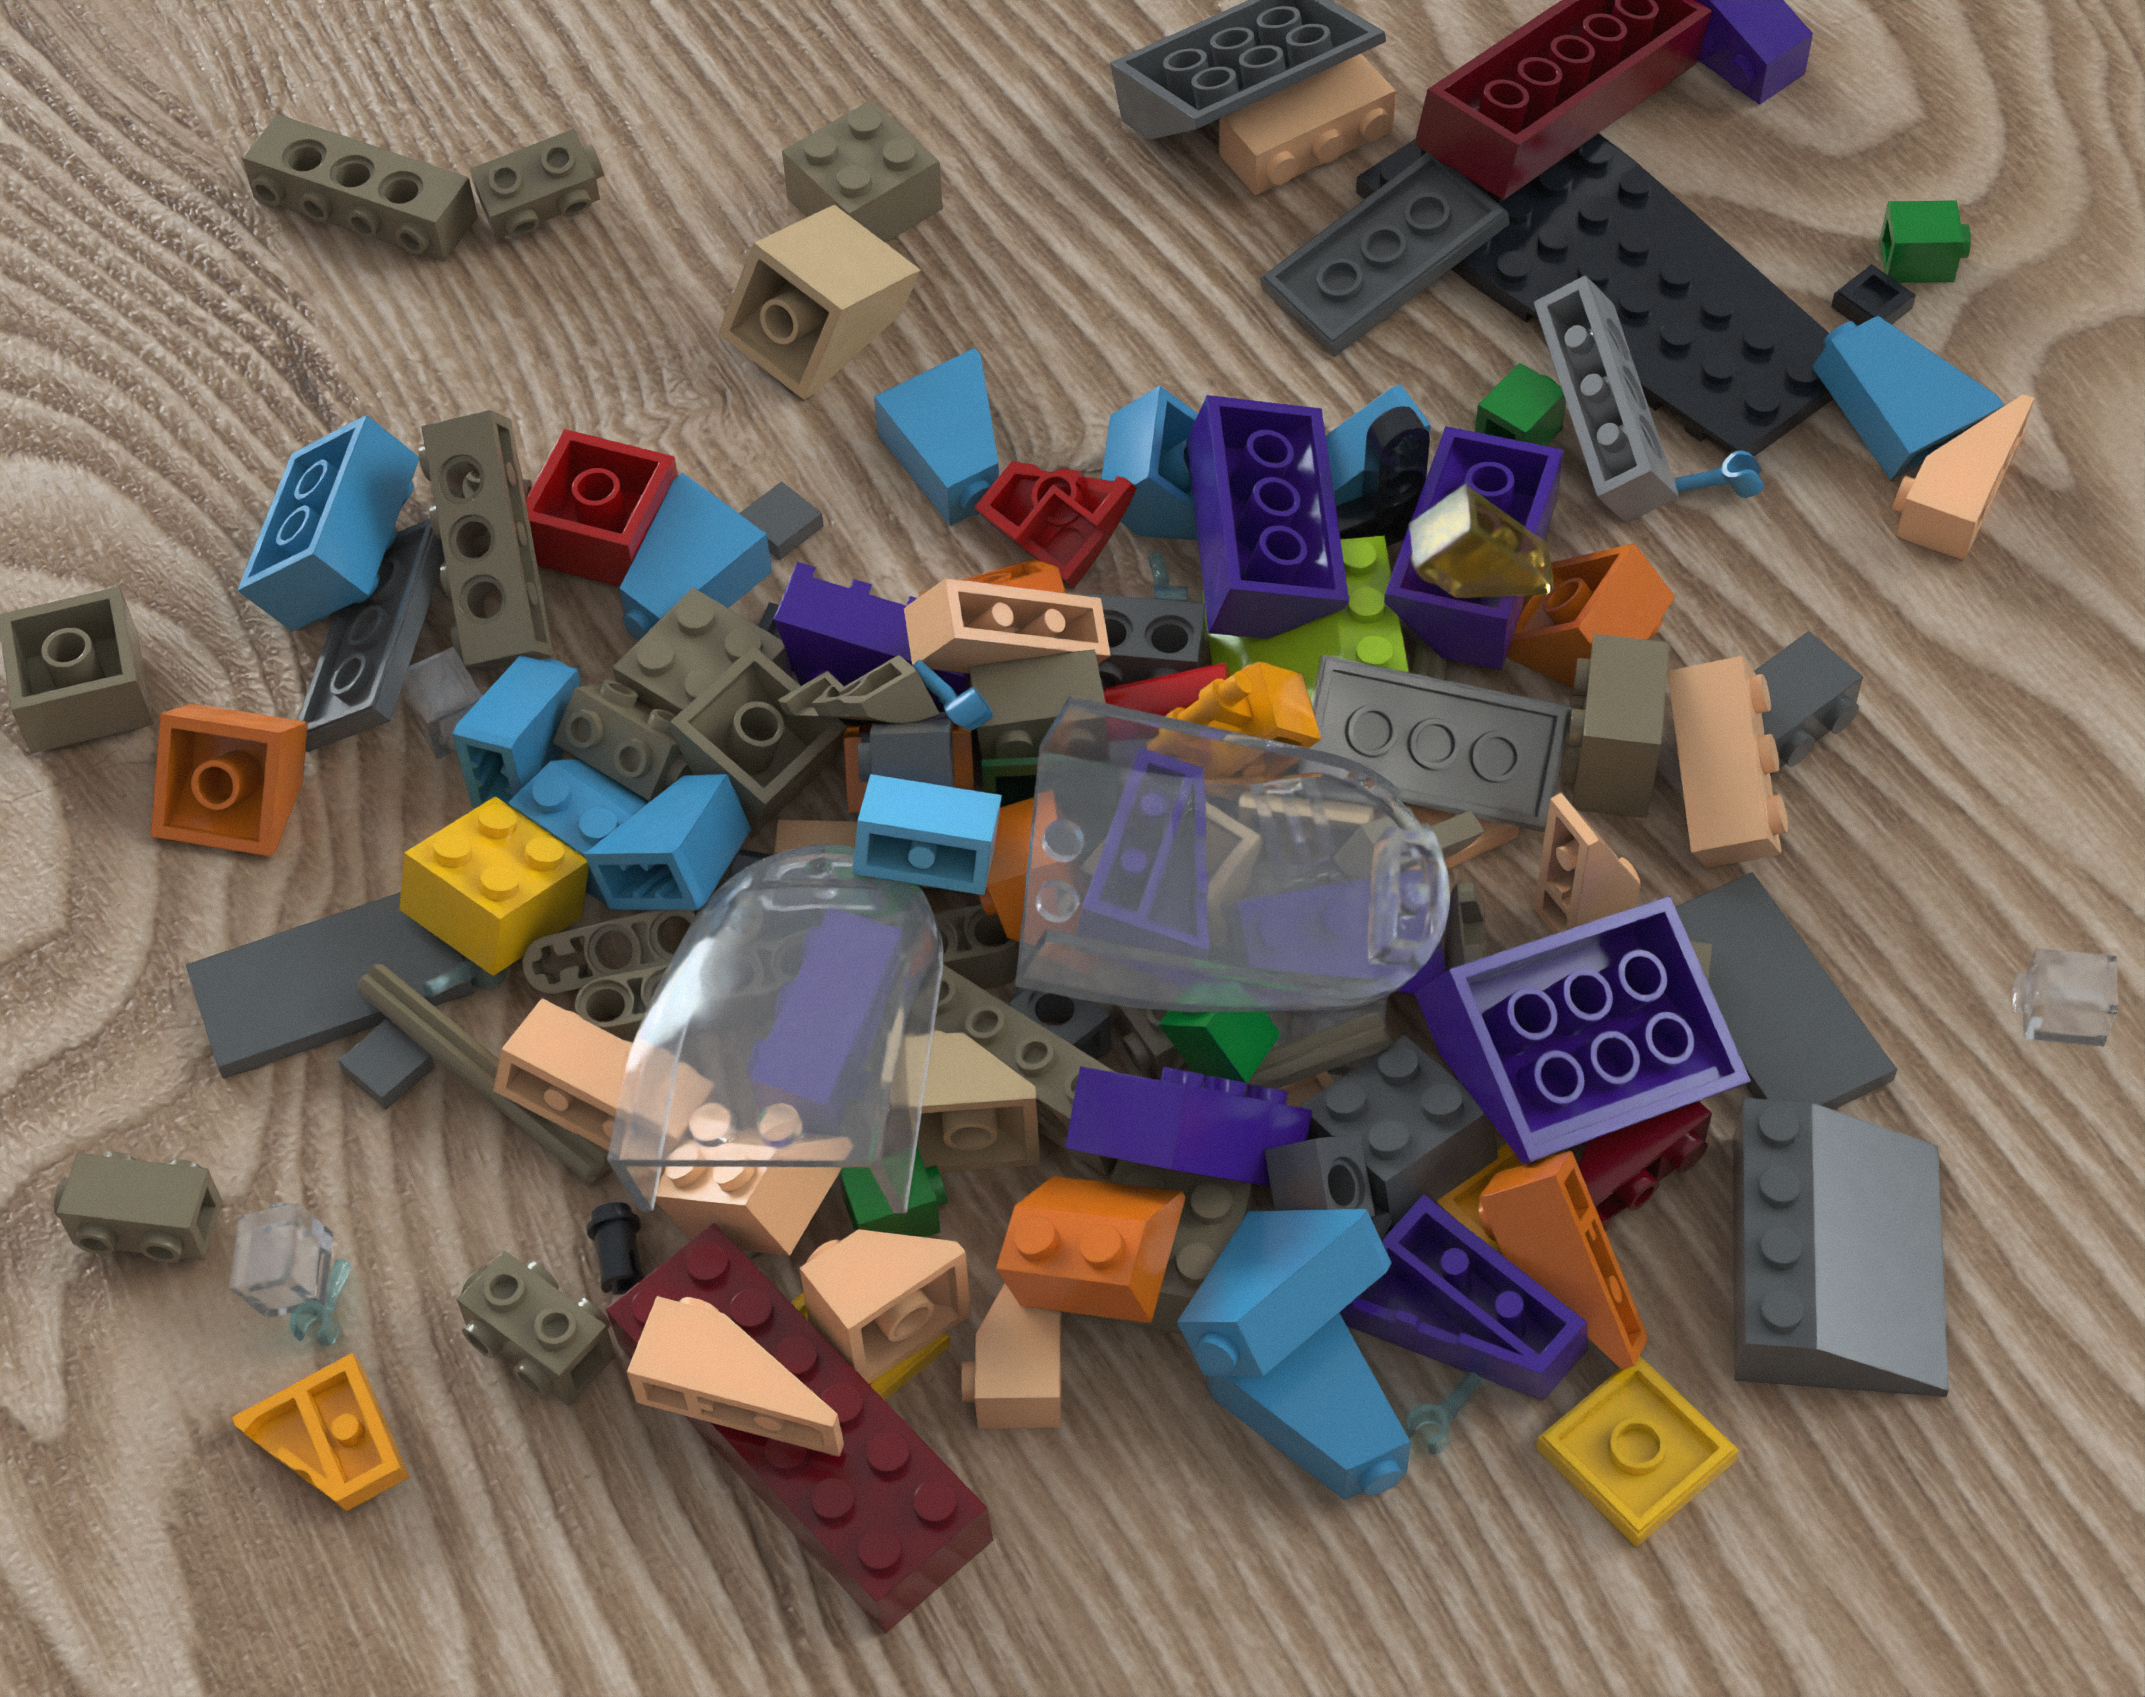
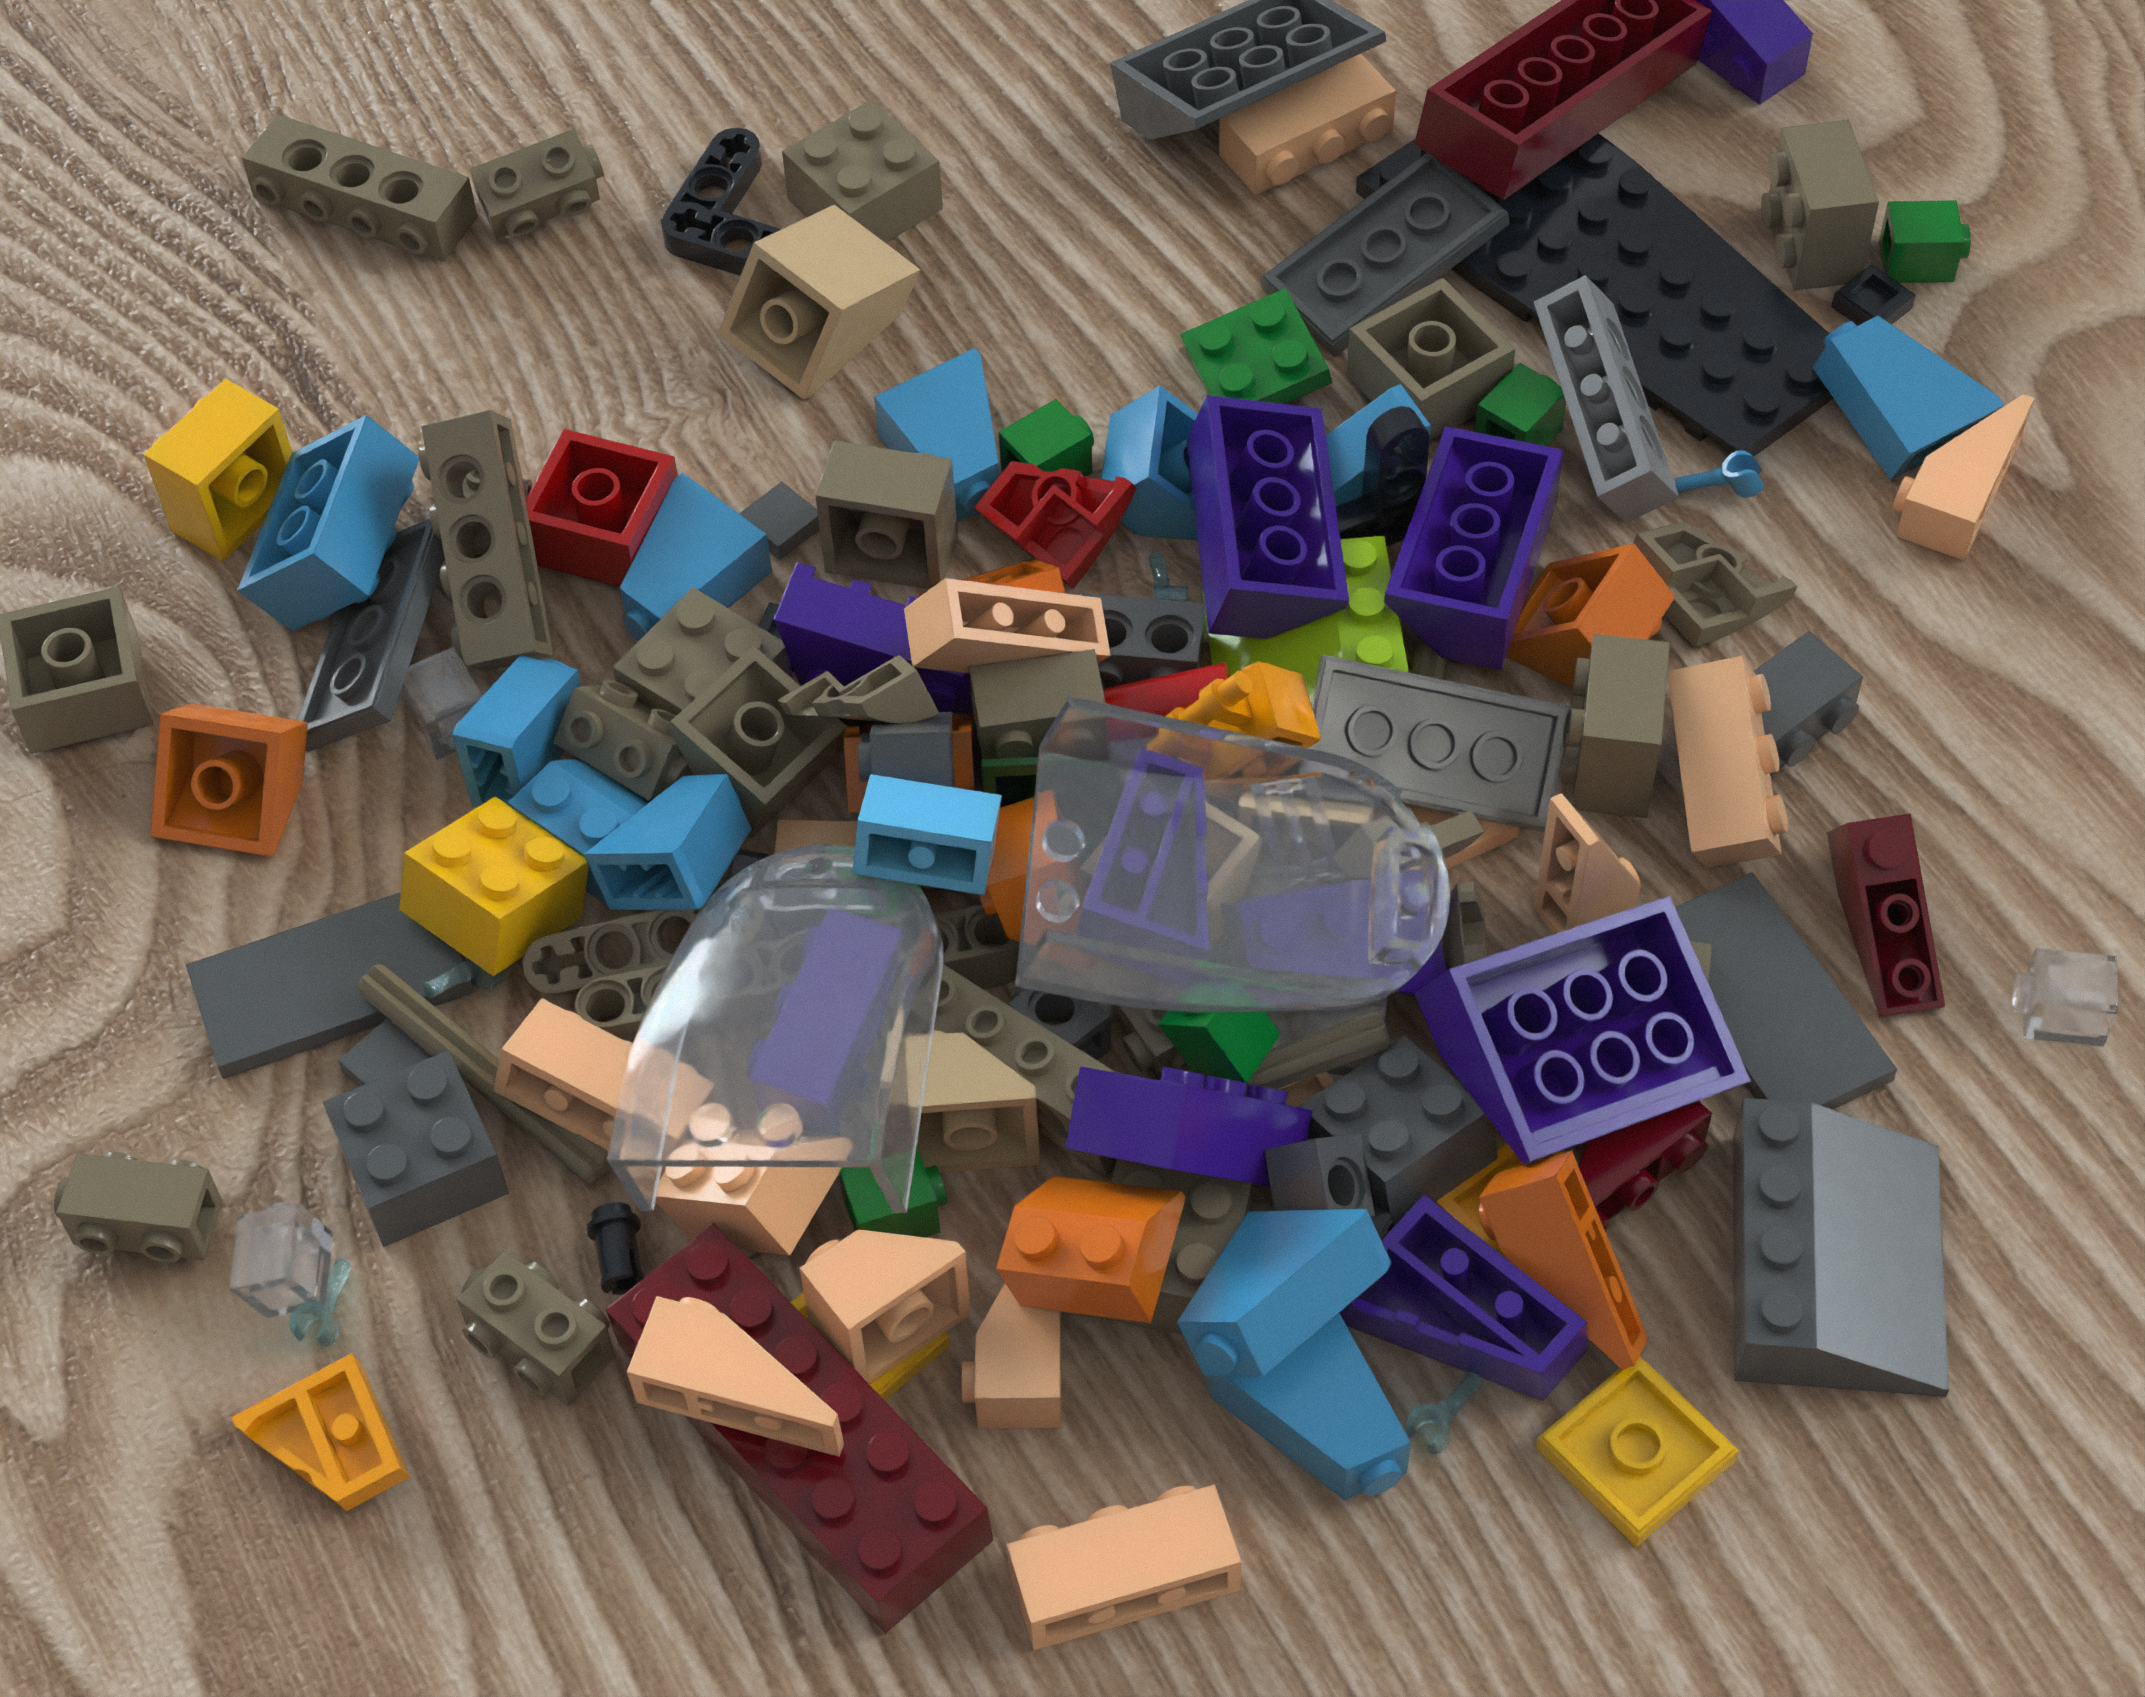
dark azure hand [912,660,993,730] -> none
clear yellow slope [1409,484,1554,598] -> none
none -> yellow brick [143,378,292,562]
none -> dark grey brick [323,1050,509,1247]
none -> black beam [661,128,781,276]
none -> dark tan brick [815,440,958,589]
none -> green brick [999,399,1094,477]
none -> light nougat brick [1007,1484,1242,1651]
none -> green plate [1180,288,1333,404]
none -> dark tan brick [1347,278,1515,441]
none -> dark tan slope [1633,522,1798,647]
none -> dark tan brick [1761,119,1879,291]
none -> dark red slope [1827,813,1945,1017]

